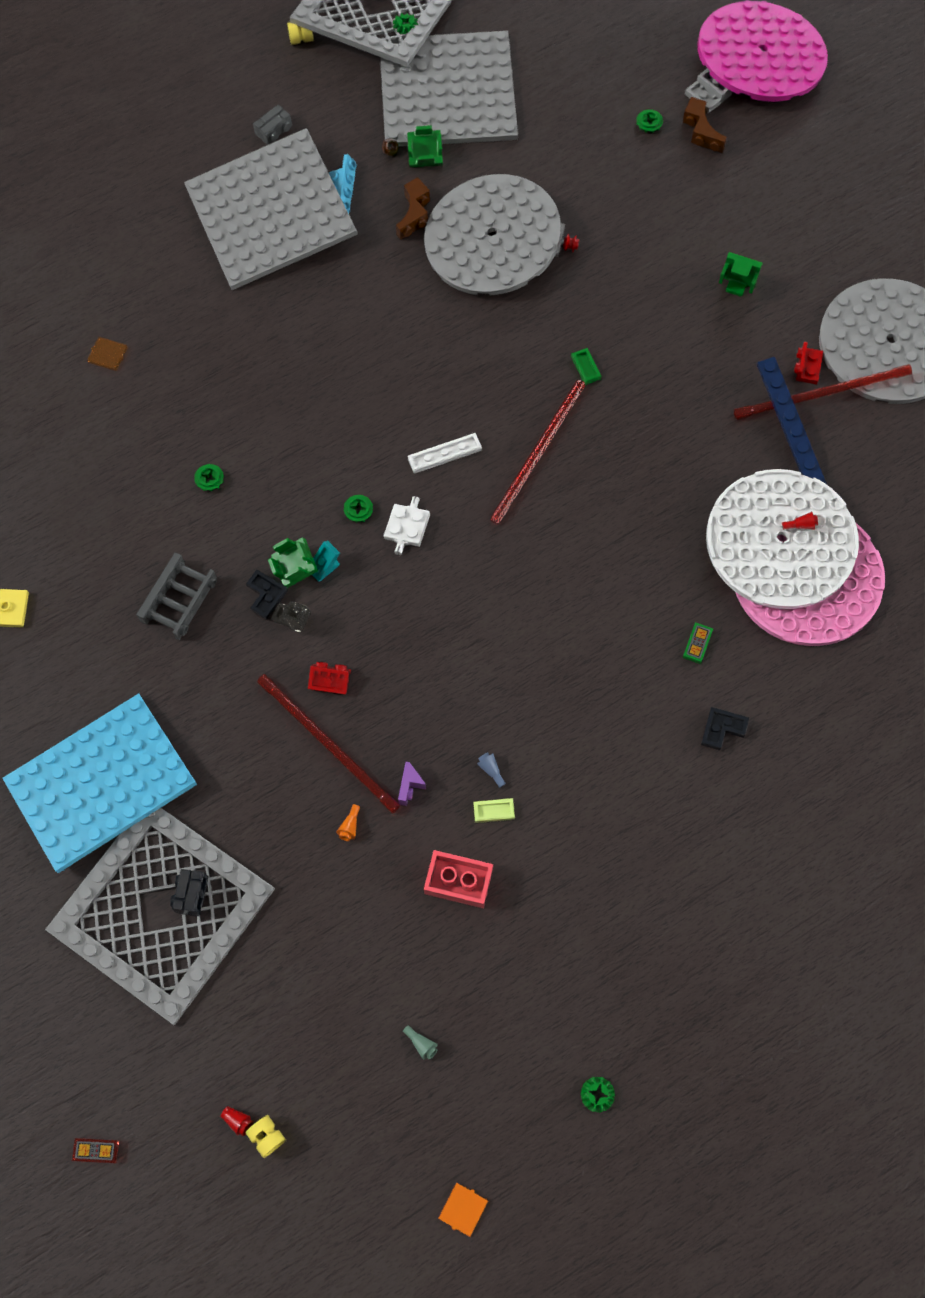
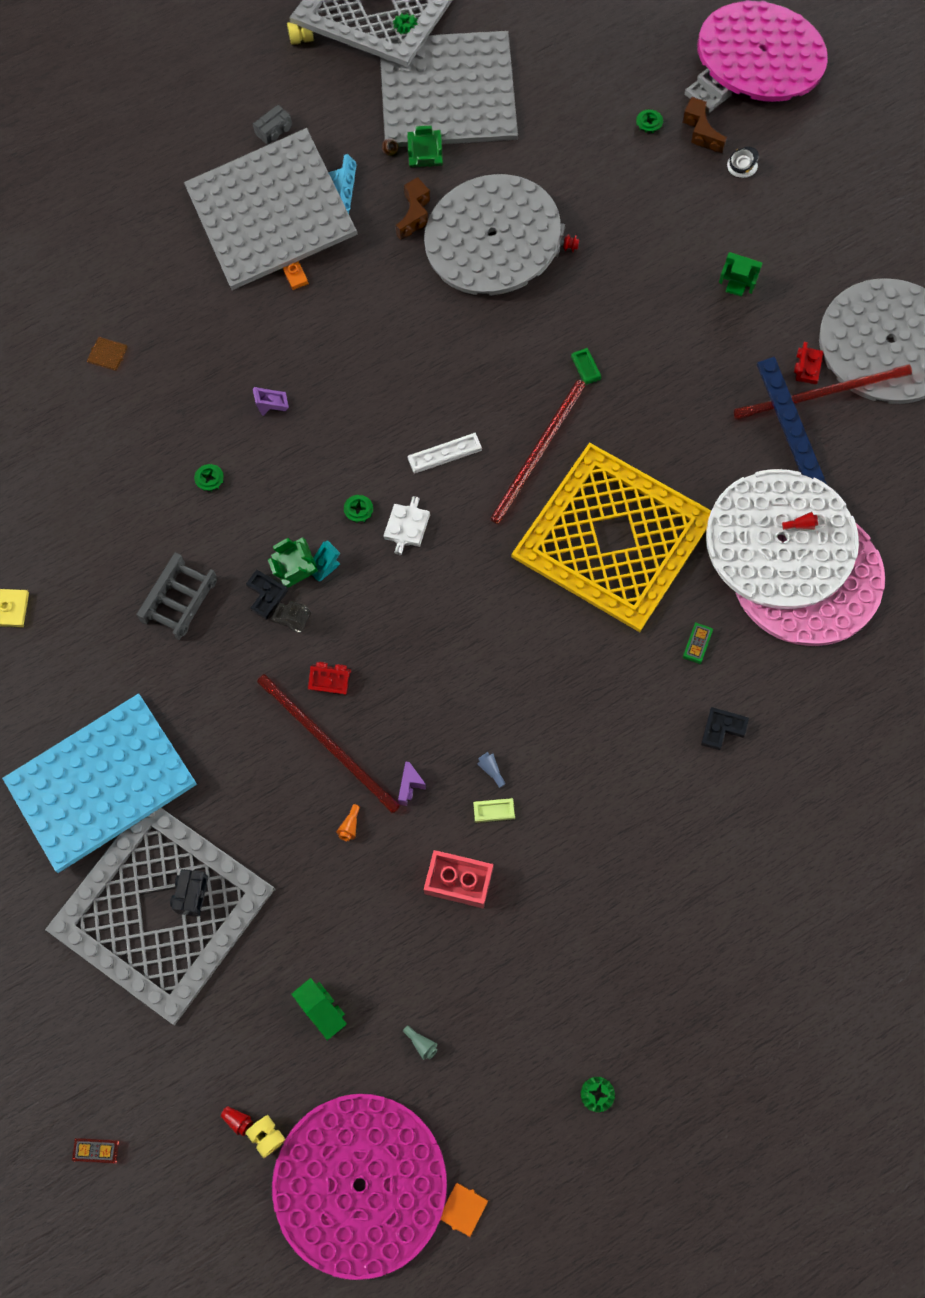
none -> medium lavender slope [253,387,289,416]
none -> dark pink plate [272,1094,447,1280]
none -> orange plate [282,261,308,290]
none -> green brick [291,978,347,1040]
none -> yellow plate [511,442,711,632]
none -> white piece [727,147,759,178]

